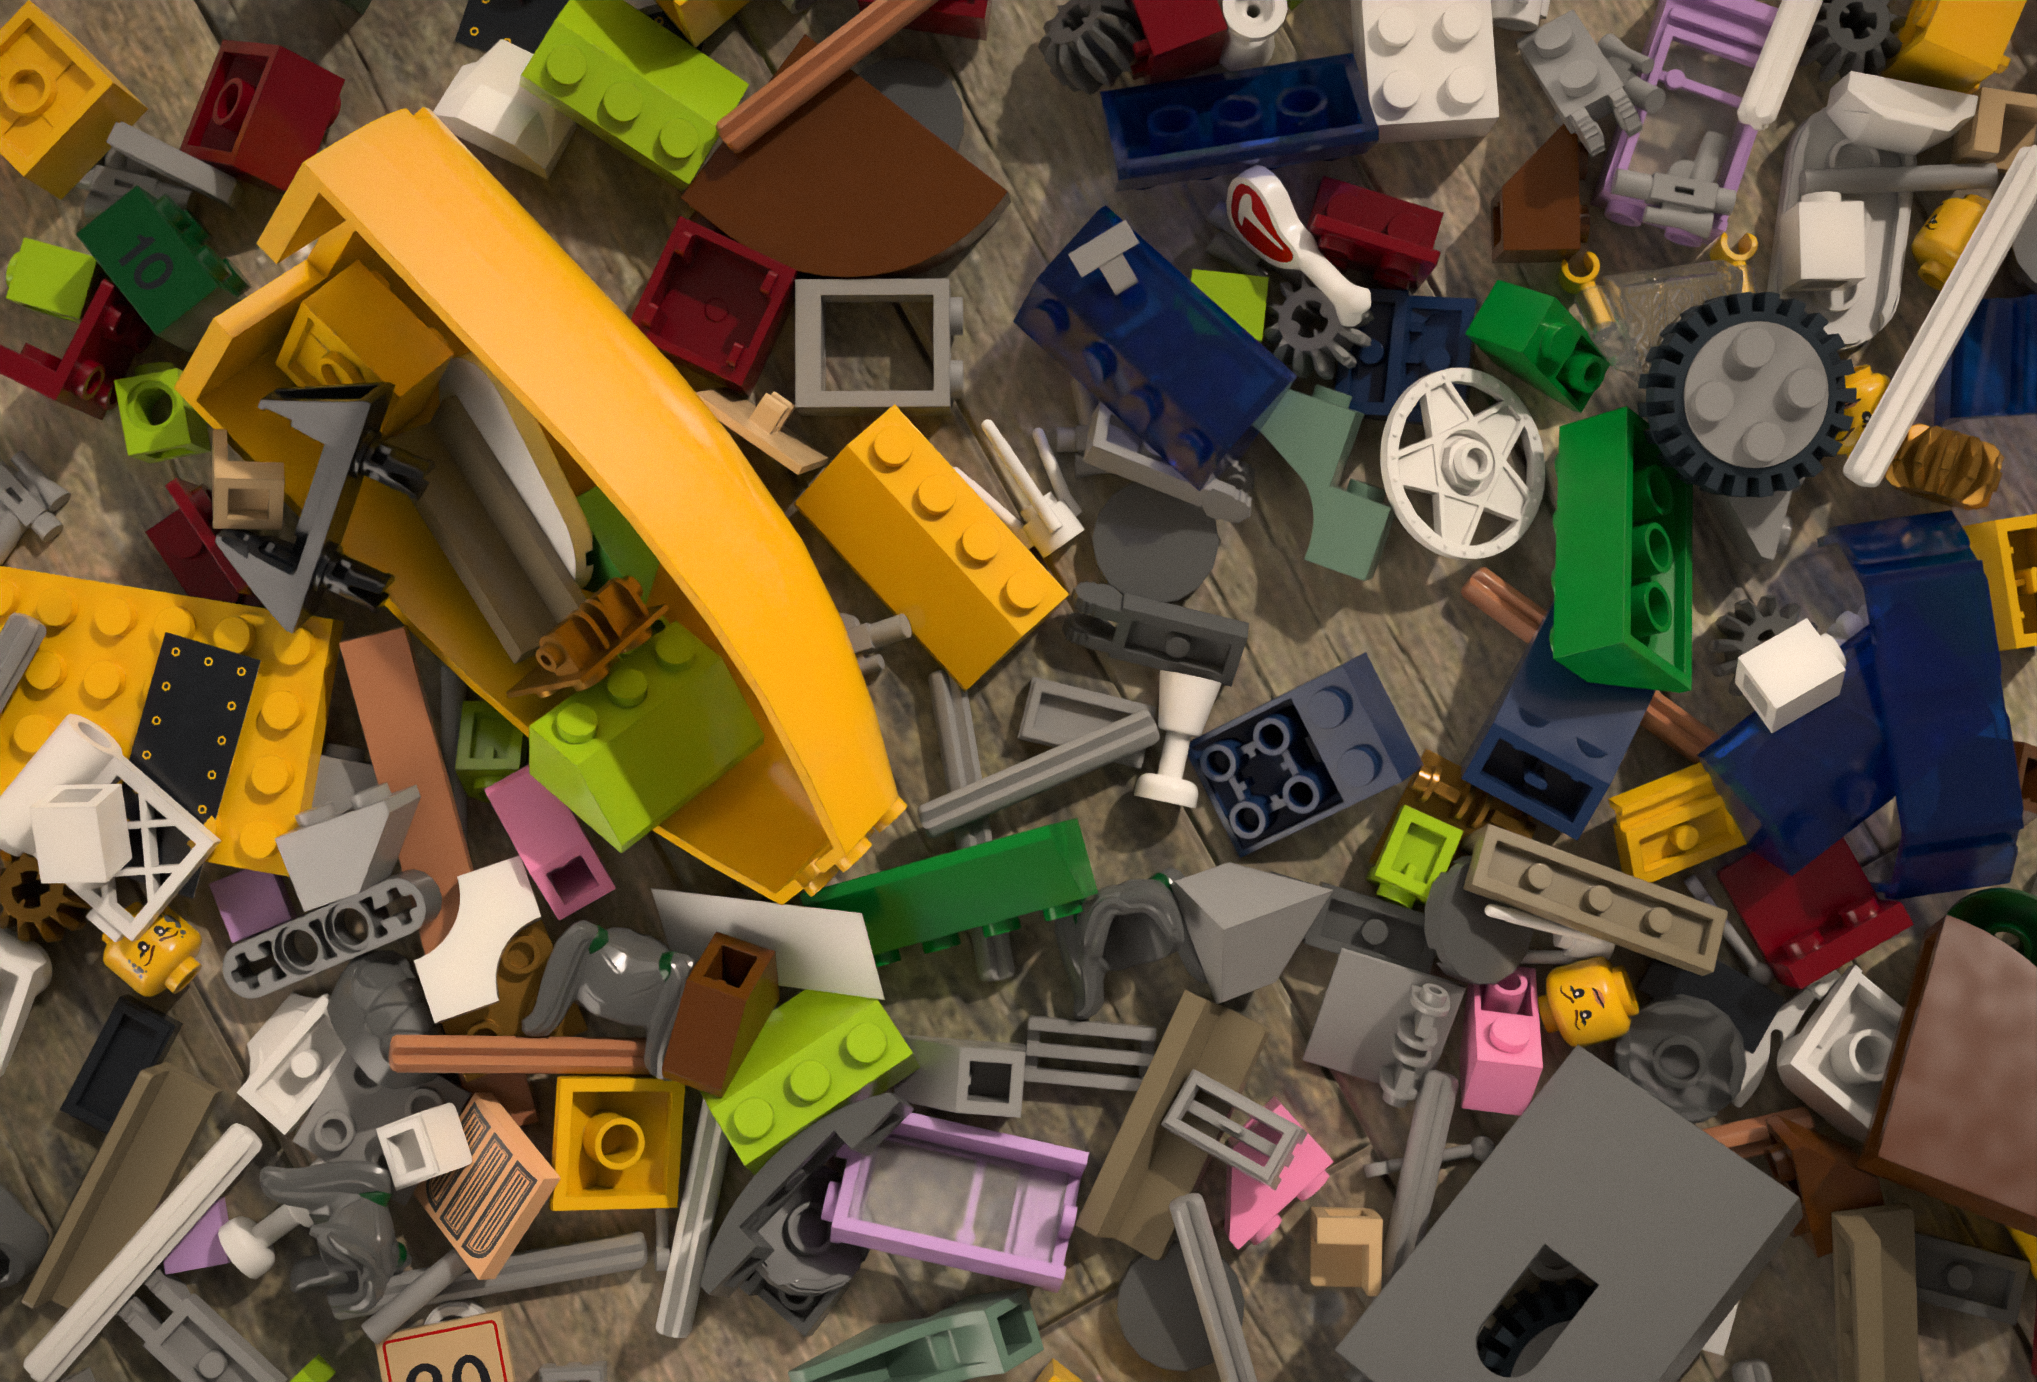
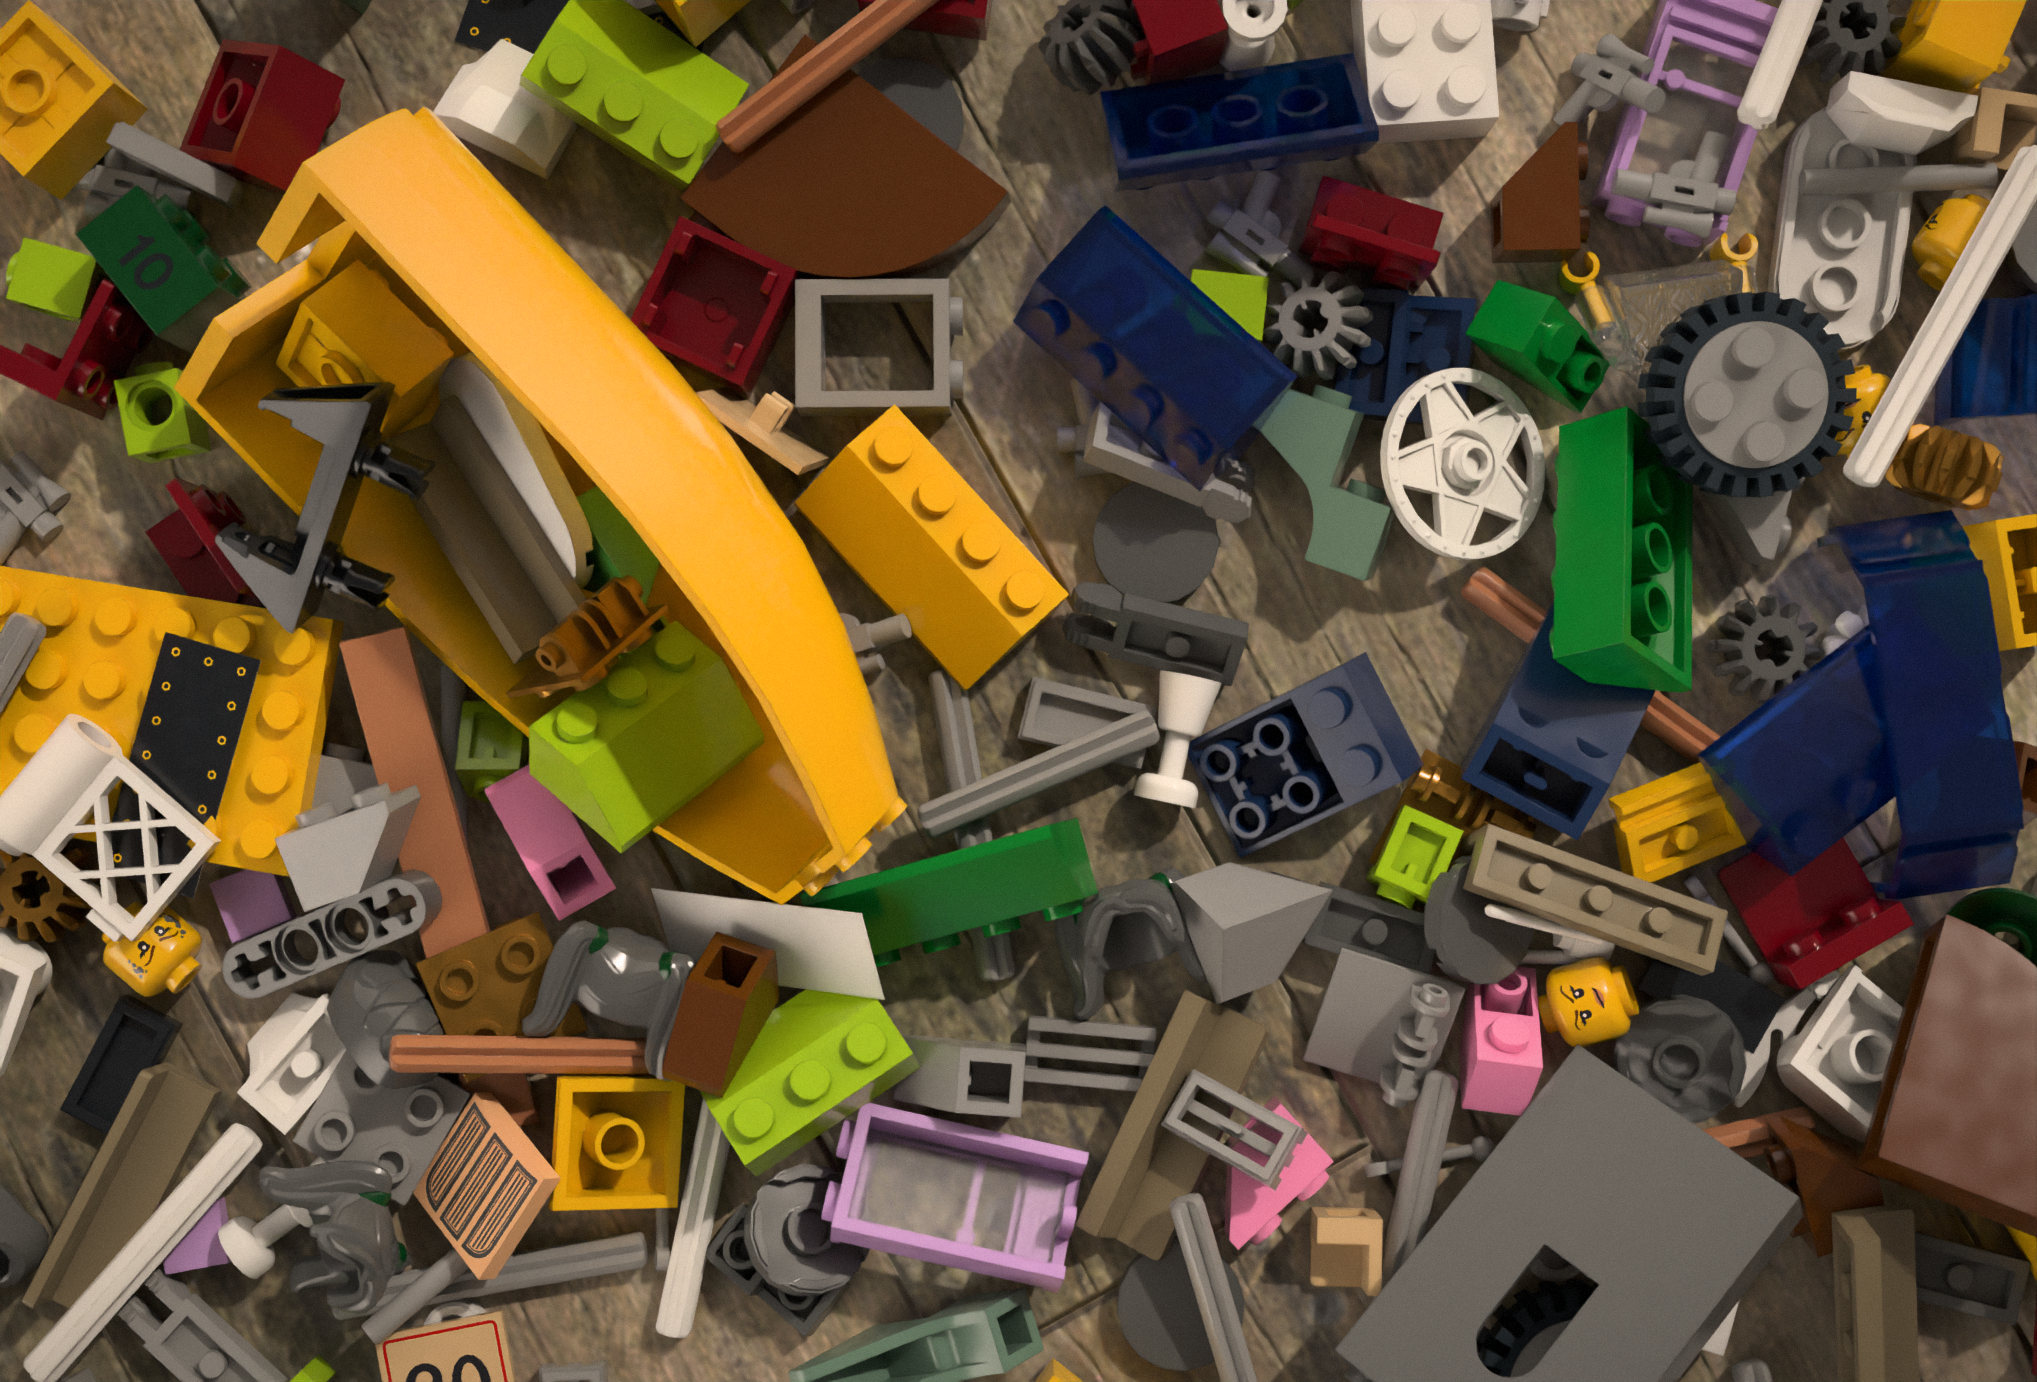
white brick [29,784,132,890] -> none
tan panel [211,429,285,530] -> none
white slope [376,1102,472,1191] -> none
white tile [414,855,542,1024] -> none
dark grey slope [700,1092,914,1298] -> none
white plant [953,419,1085,559] -> none
light grey tile [1068,219,1139,296] -> none
white piece [1226,165,1371,327] -> none
light grey hinge [1516,10,1643,157] -> none
white brick [1735,618,1846,733] -> none
white brick [1780,191,1866,292] -> none

